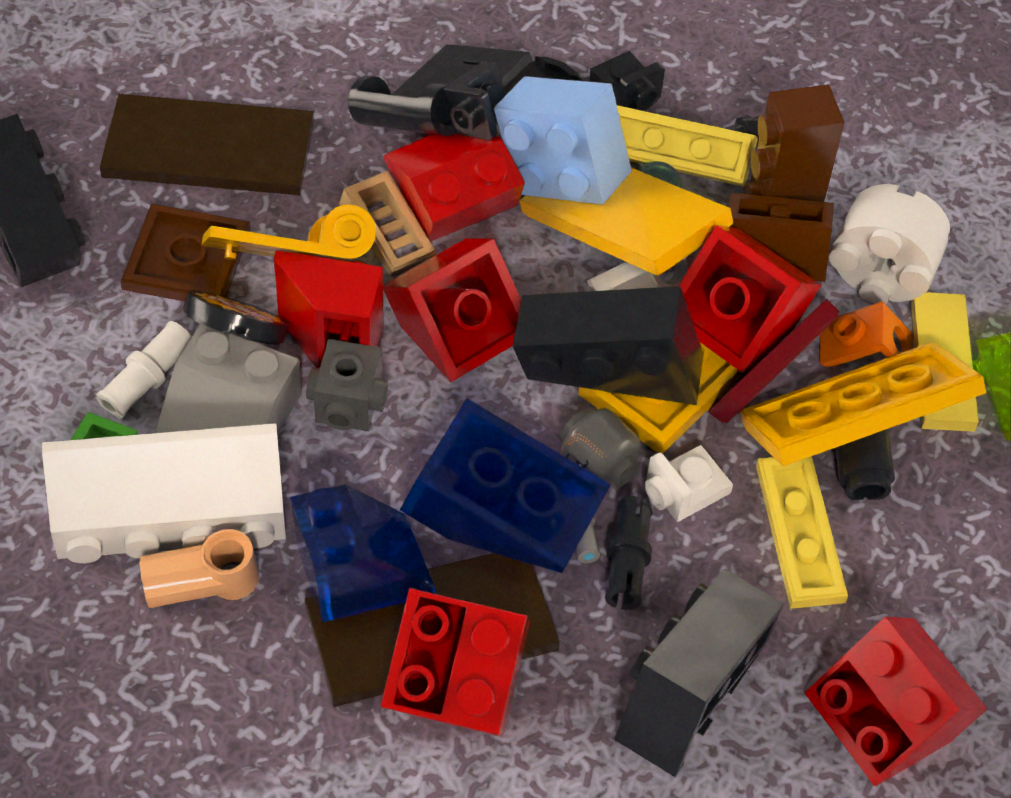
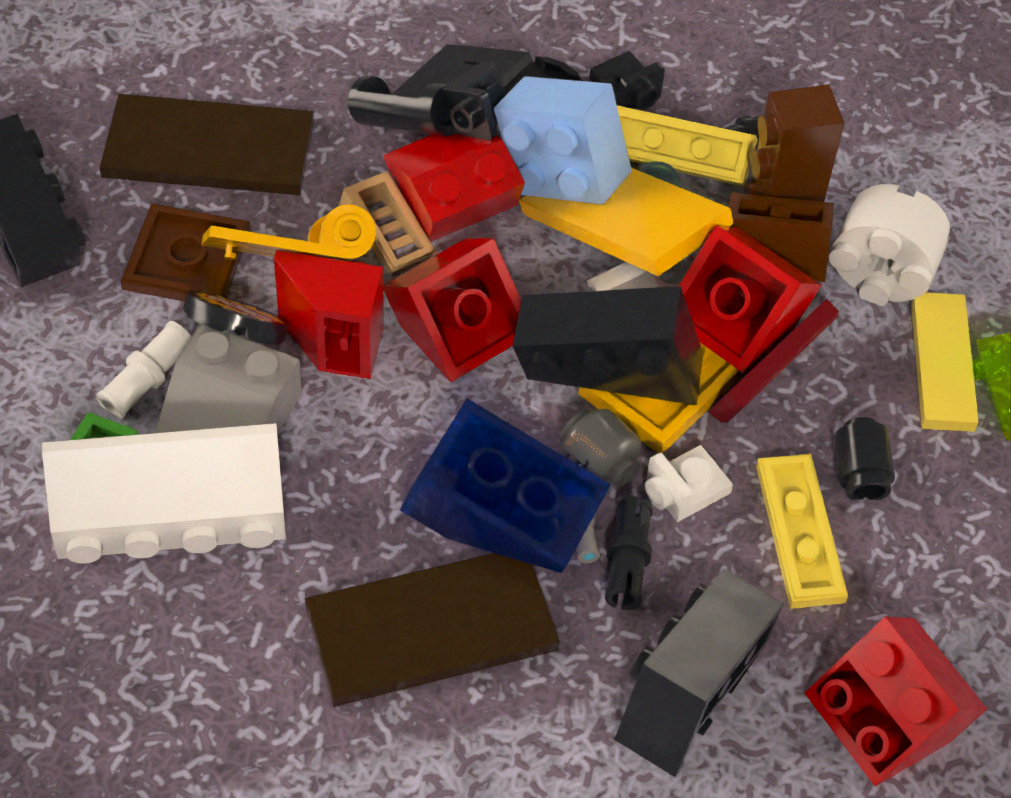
light nougat piece [139,529,259,608] -> none
clear blue slope [290,484,435,622] -> none
dark grey brick [306,339,388,432] -> none
red slope [380,588,530,737] -> none
yellow tile [740,342,986,466] -> none
orange bracket [820,301,913,367] -> none

